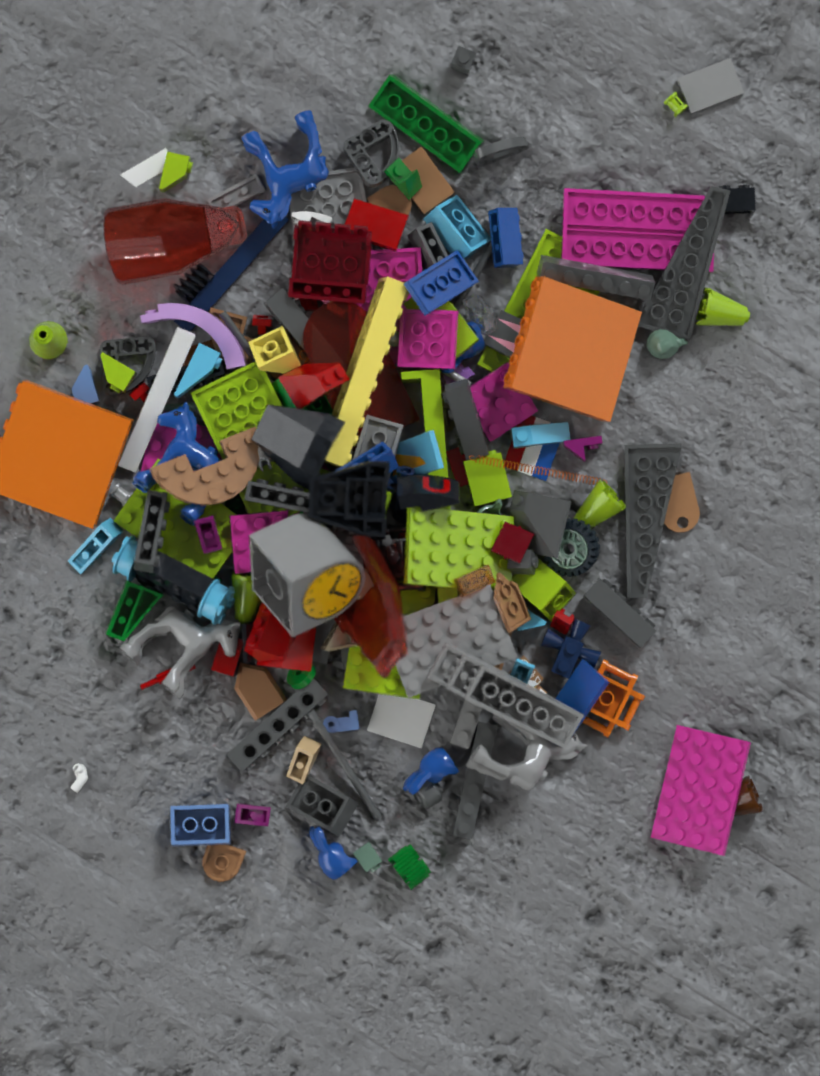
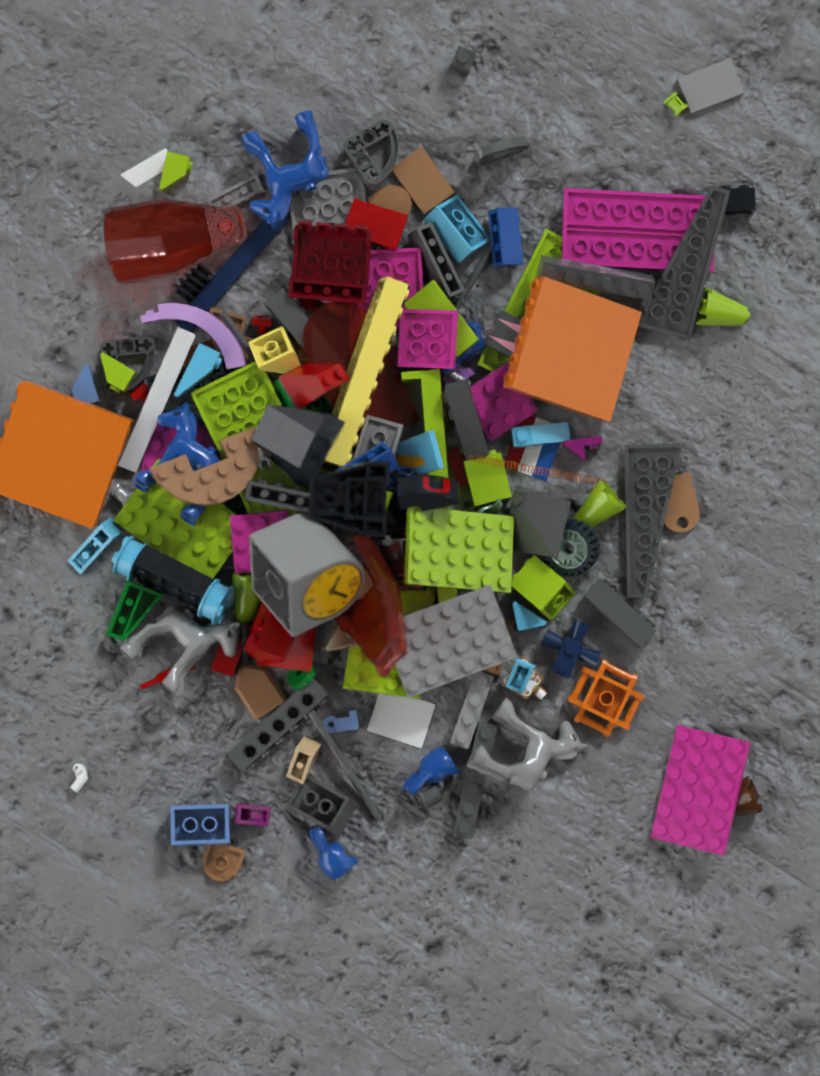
lime cone [29,321,68,359] -> none
dark grey brick [134,490,170,573] -> none
magenta slope [194,516,223,554] -> none
white slope [291,211,333,225] -> none
sand green brick [353,842,382,872] -> none
green arch [368,74,484,173] -> none
green slope [384,158,422,200] -> none
green brick [388,844,431,890] -> none
blue tile [403,250,479,316] -> none
light grey slope [427,643,584,748] -> none
clear orange tile [454,564,495,597] -> none
dark red piece [491,522,534,564] -> none
medium nougat tile [493,573,531,633] -> none
dark grey brick [507,550,539,575] -> none
red tile [550,609,574,635] -> none
blue tile [555,660,609,735] -> none
sand green hat [647,329,688,359] -> none

